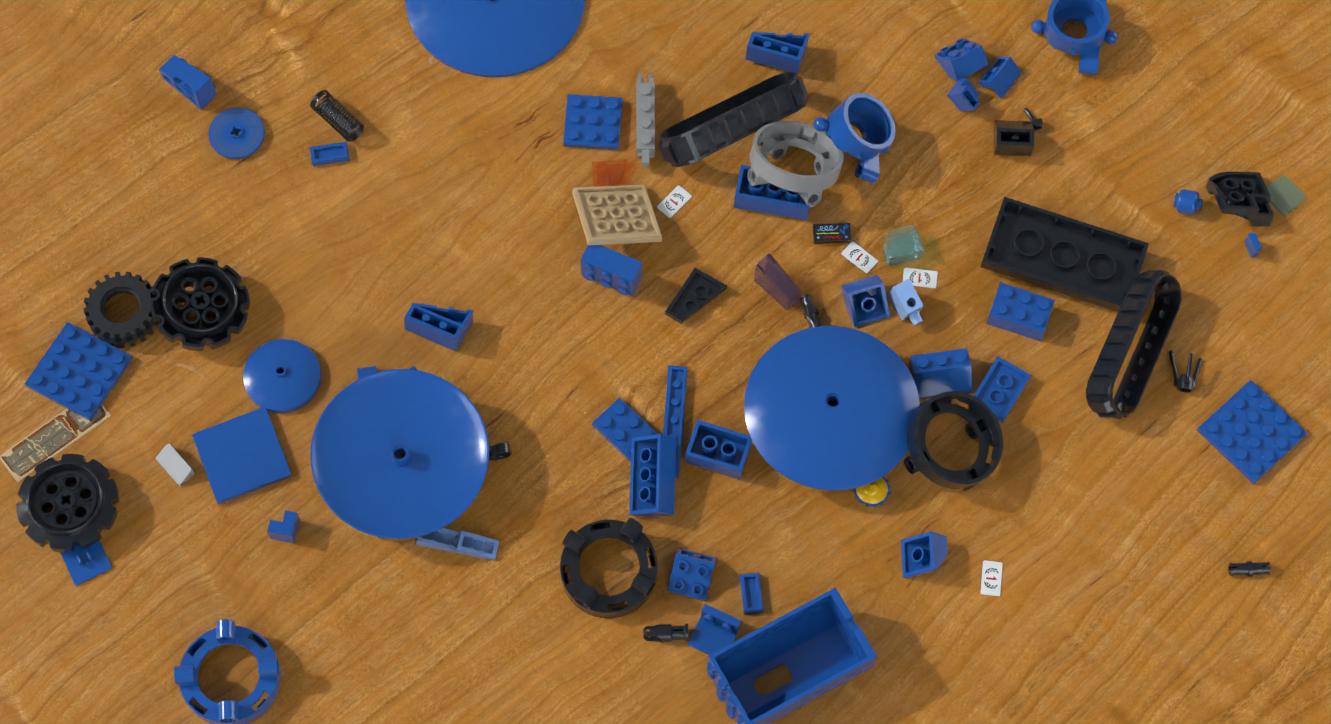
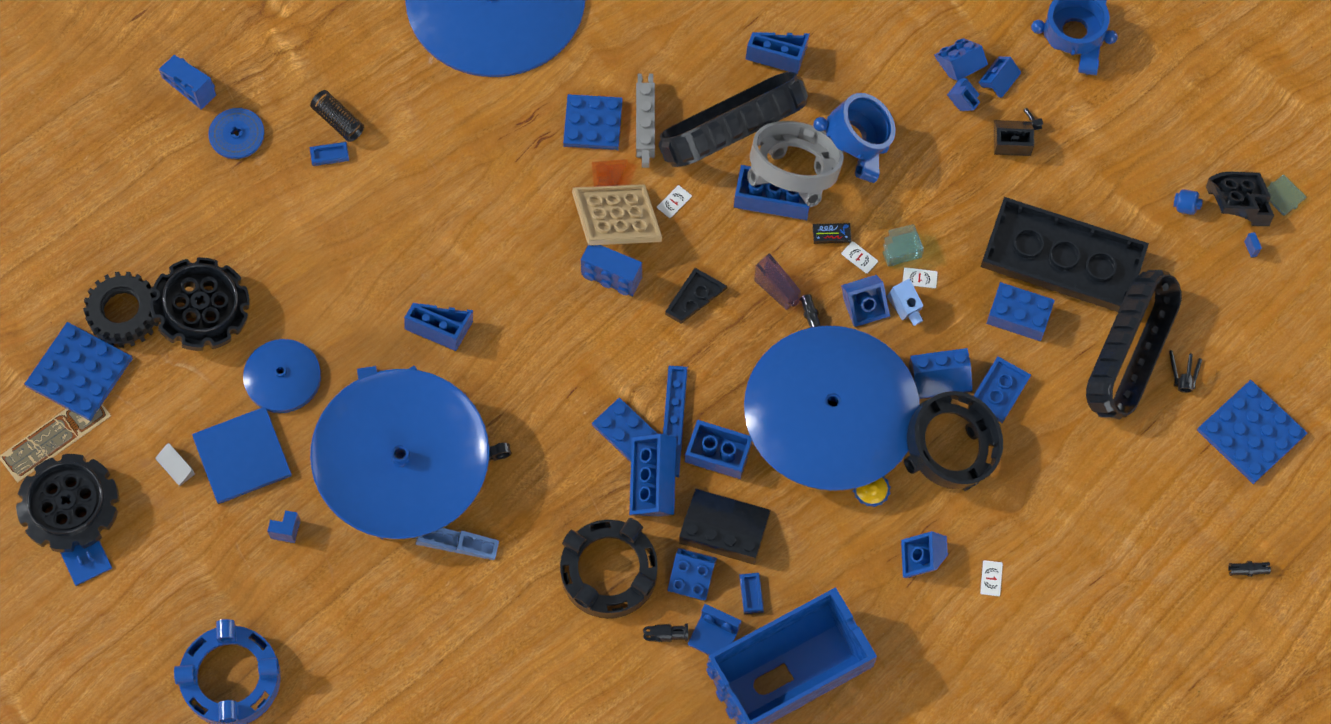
none -> black slope [679,489,771,565]

